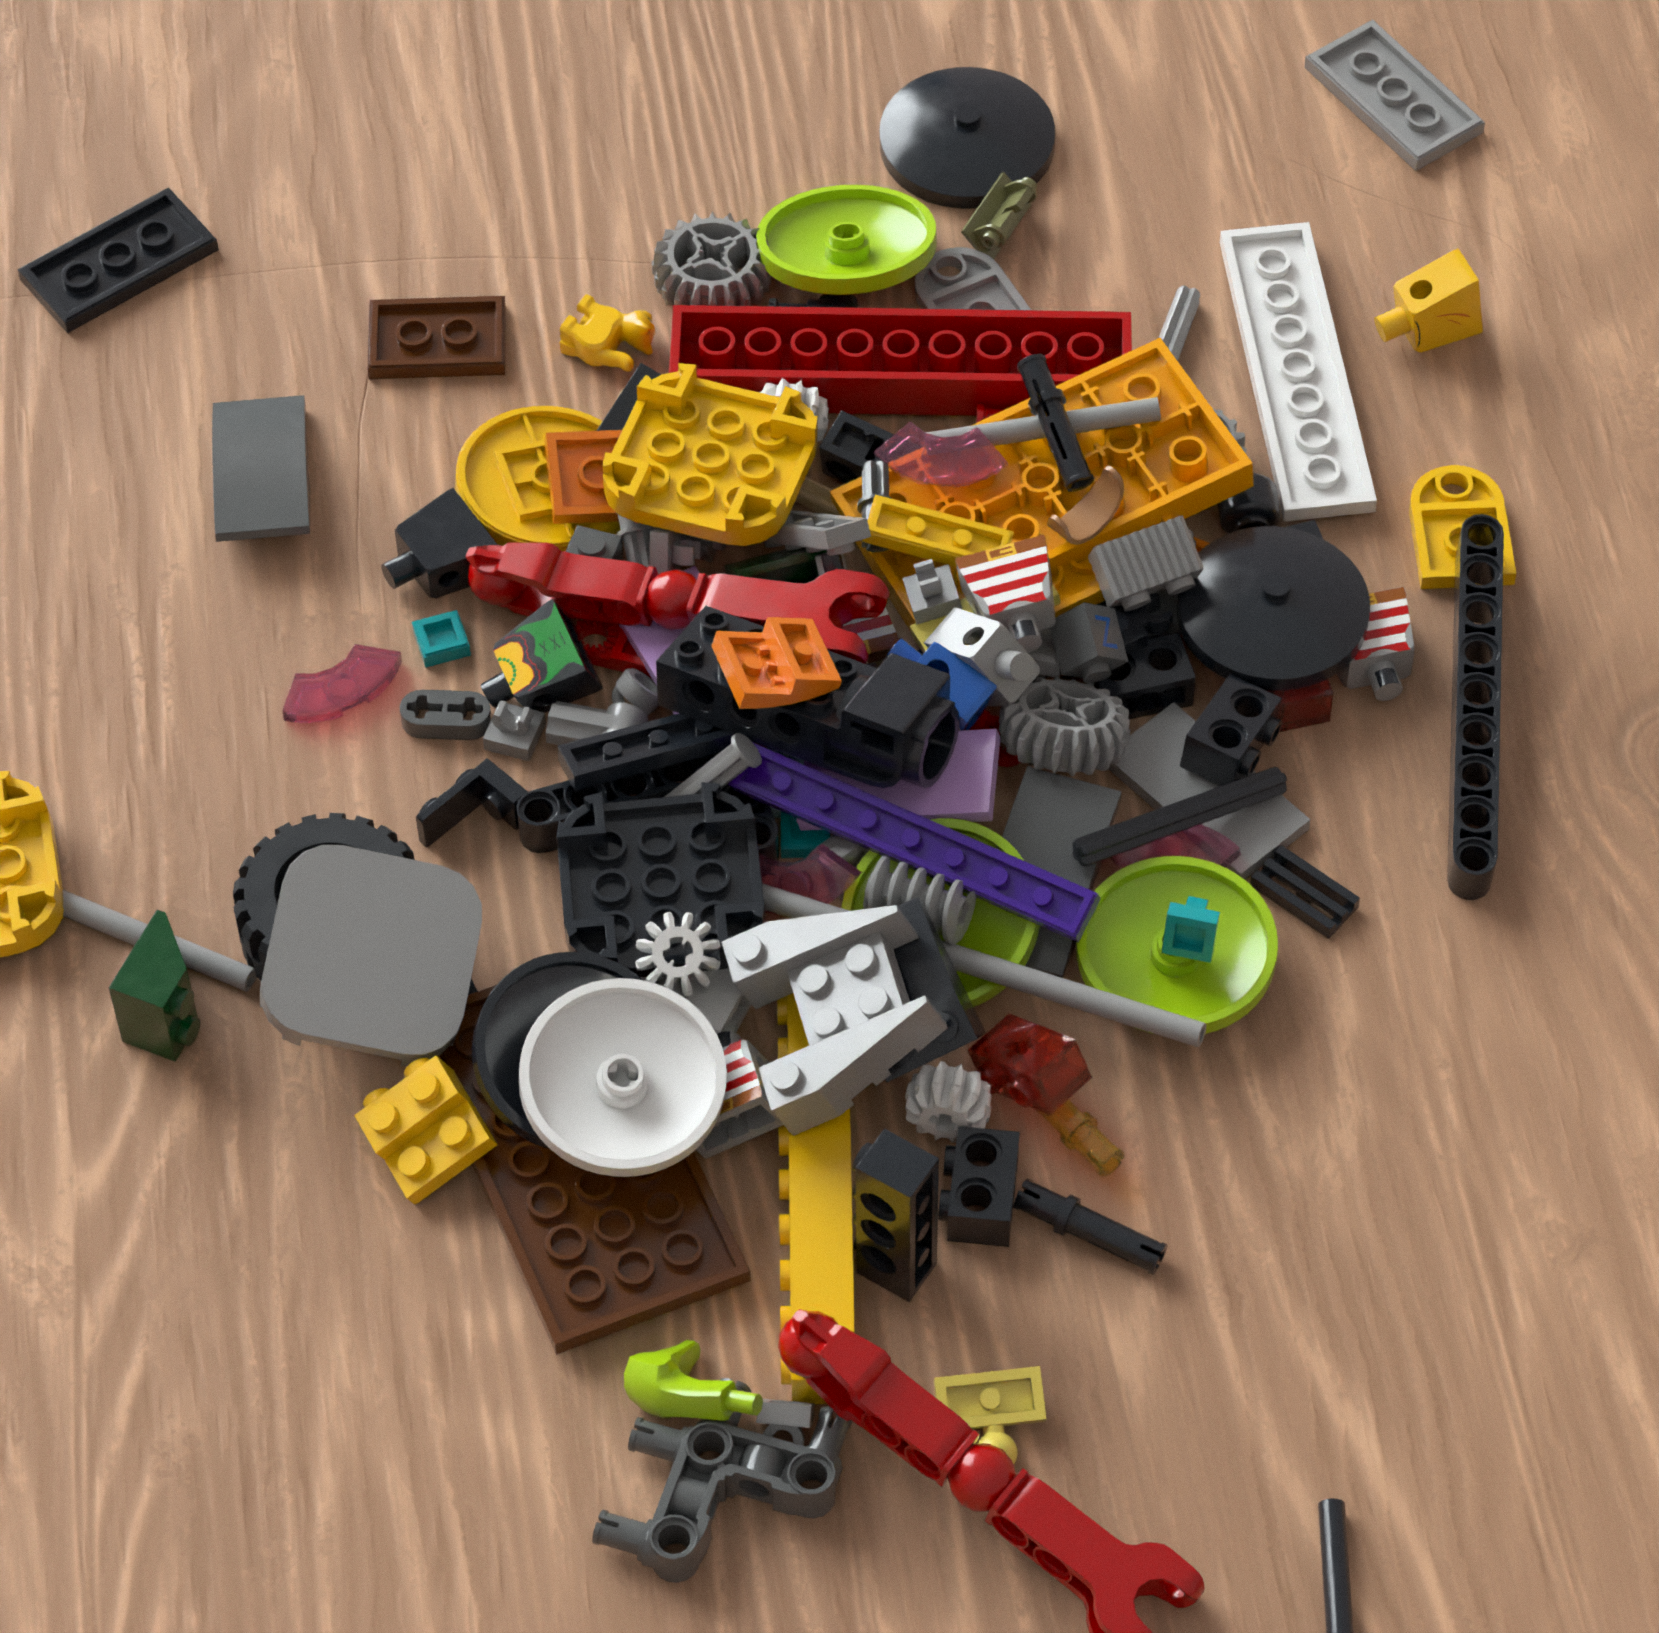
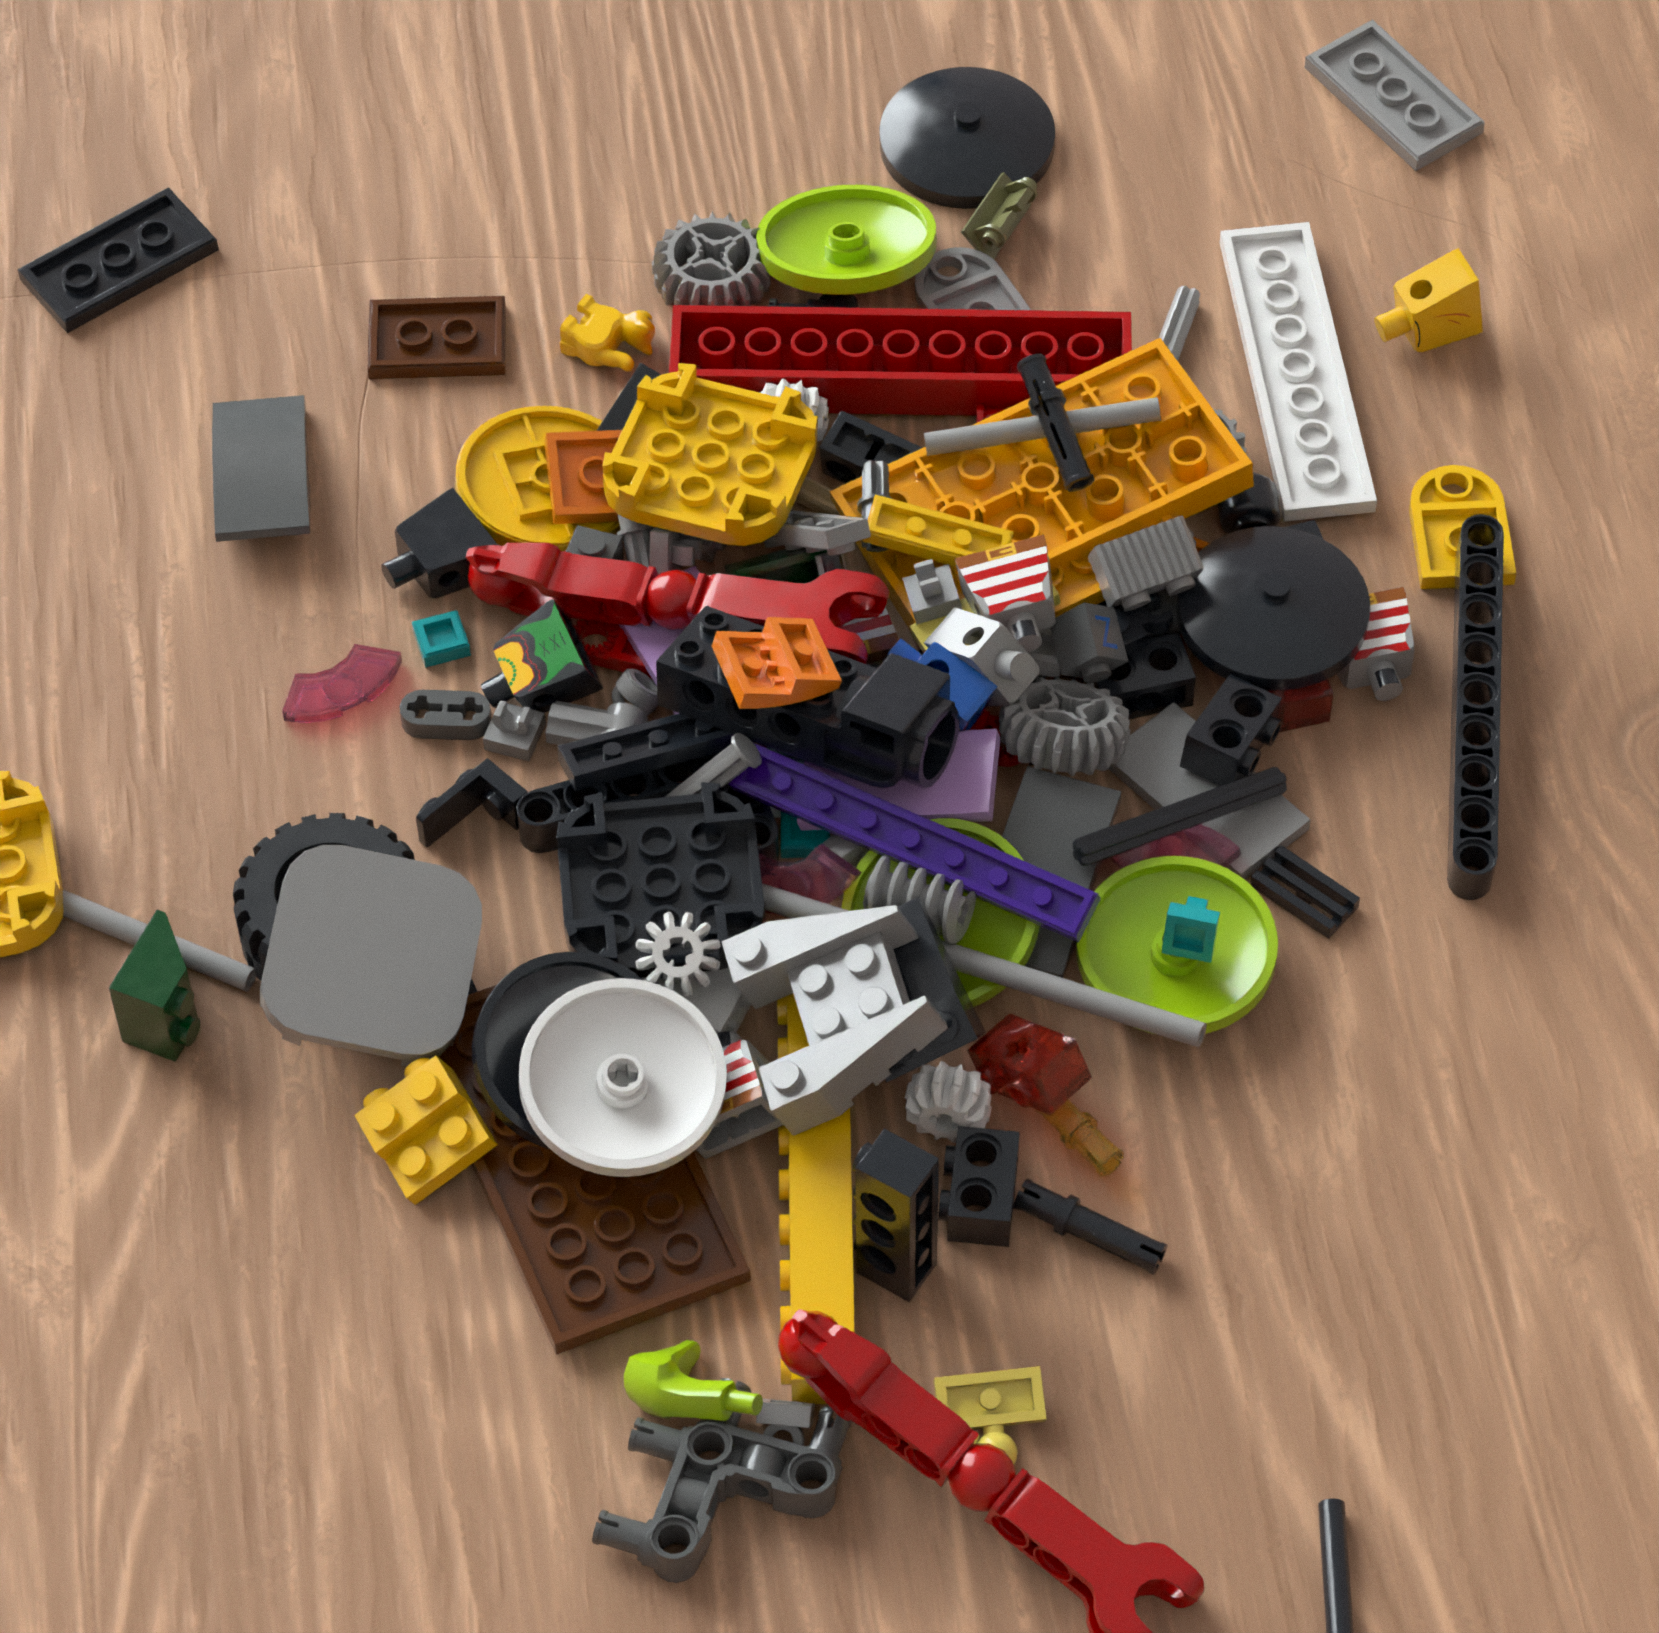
clear pink tile [874,421,1008,487] -> none
medium nougat helmet [1047,466,1124,545] -> none

